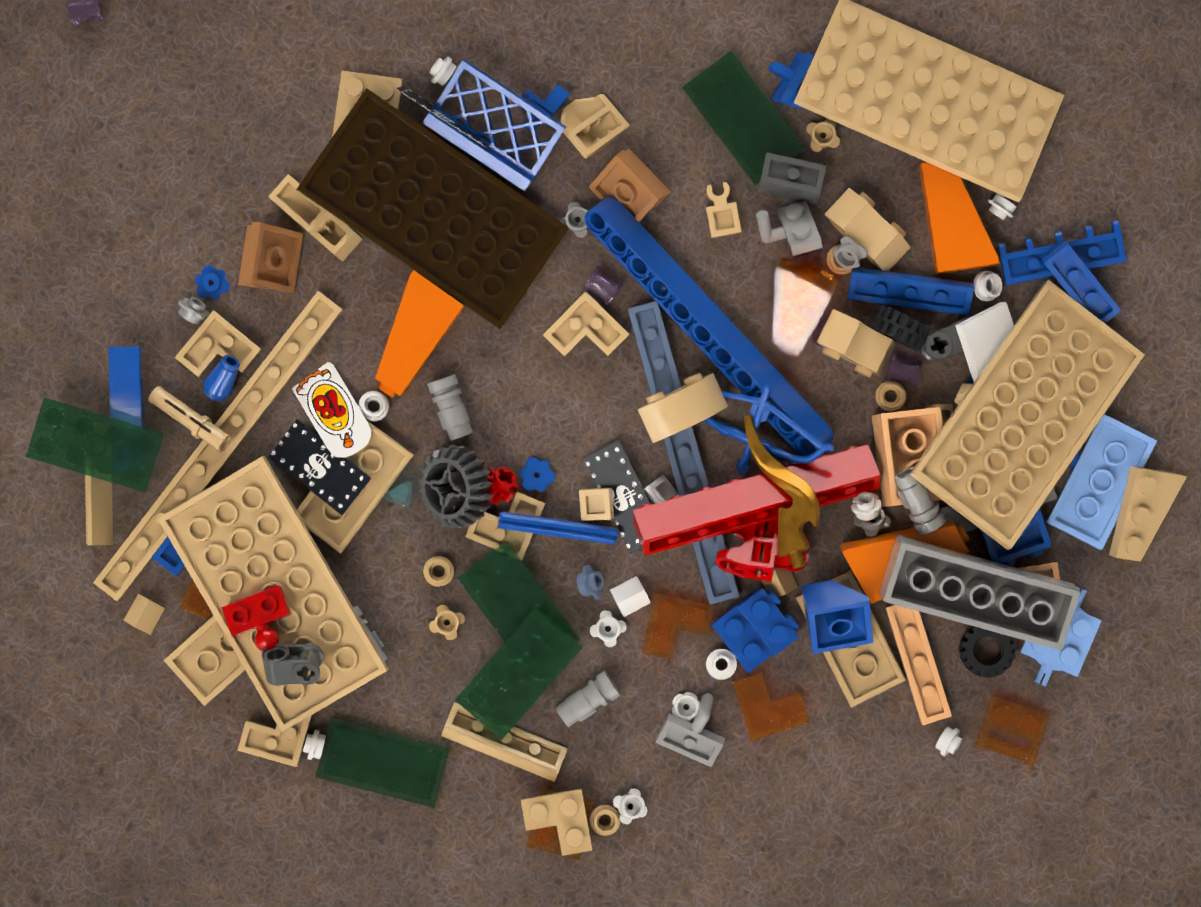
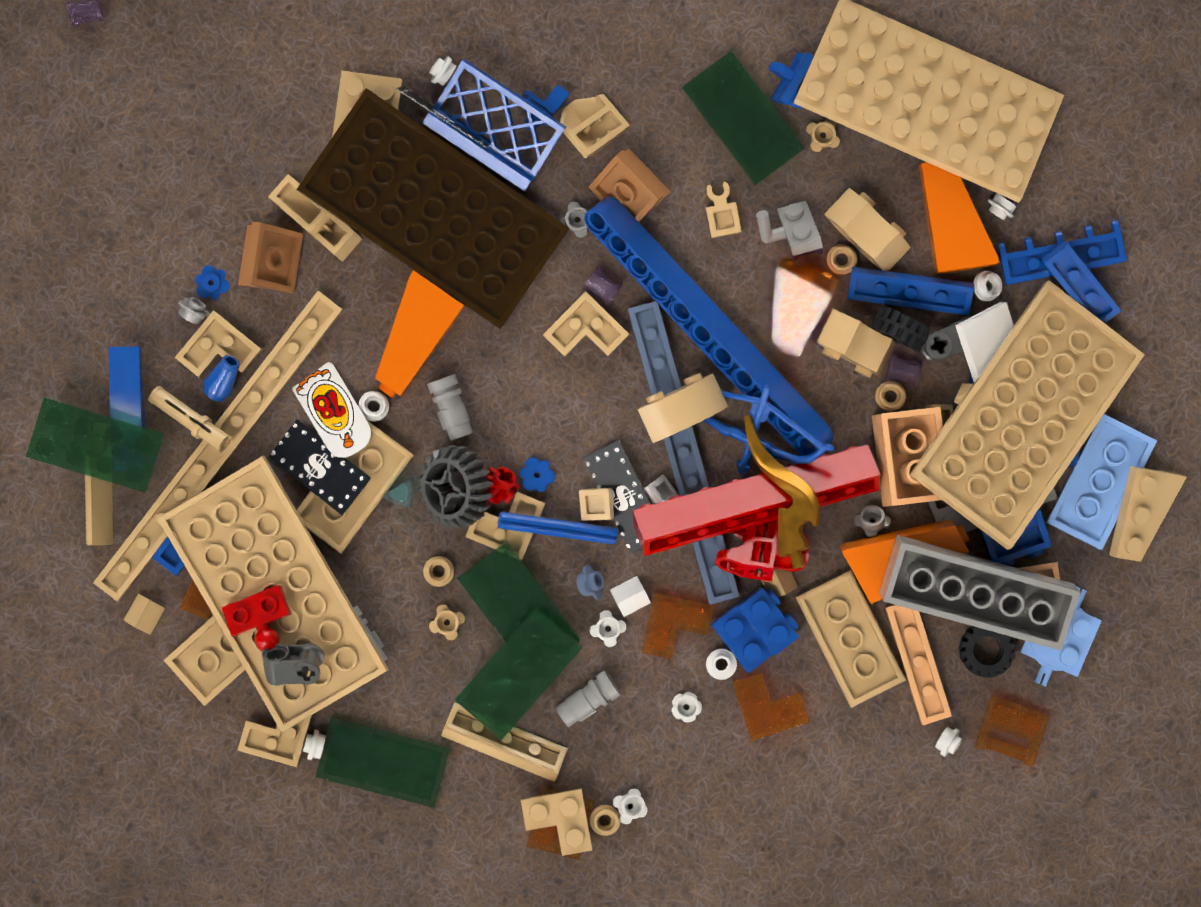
light grey plate [655,693,725,767] -> none
dark grey panel [757,153,827,205] -> none
blue slope [802,580,873,654] -> none
light grey plate [833,236,868,269] -> none
white plate [851,492,882,521] -> none
light grey axle [894,467,946,535] -> none

